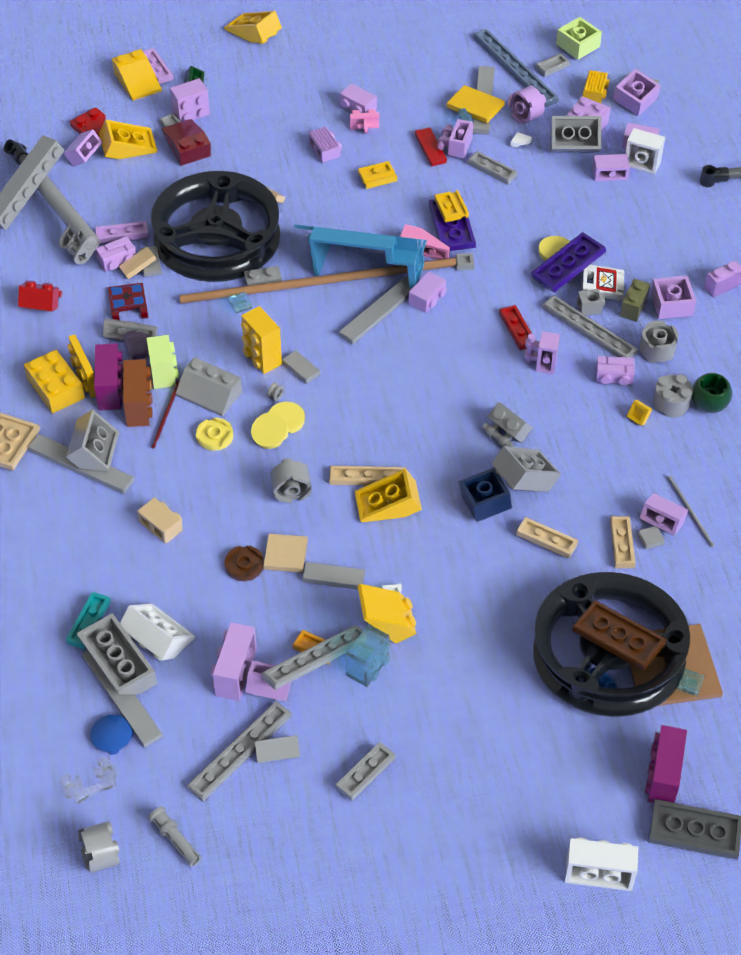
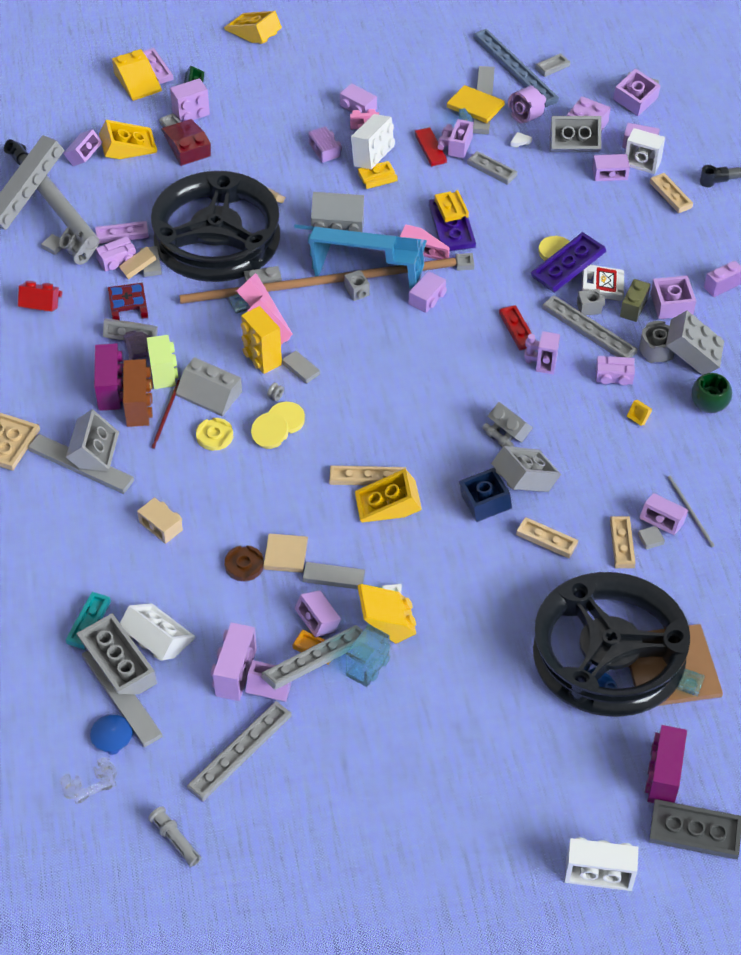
yellow brick [24,349,85,414] -> none
yellow plate [67,334,96,398] -> none
red plate [70,107,106,137] -> none
light grey brick [78,821,120,873] -> none
light grey tile [255,735,300,763] -> none
light grey brick [270,458,312,503] -> none
light grey plate [336,742,395,801] -> none
light grey tile [339,275,420,344] -> none
yellowish green brick [556,17,602,60] -> none
reddish brown tile [572,600,667,671] -> none
yellow brick [583,70,610,103] -> none
light grey brick [653,374,693,417] -> none
none -> light grey tile [41,234,62,255]
none -> bright pink slope [237,273,293,345]
none -> lavender brick [294,590,341,637]
none -> light grey slope [311,192,364,232]
none -> light grey brick [344,270,370,301]
none -> white brick [351,114,395,169]
none -> tan plate [650,173,693,214]
none -> light grey brick [666,310,724,375]

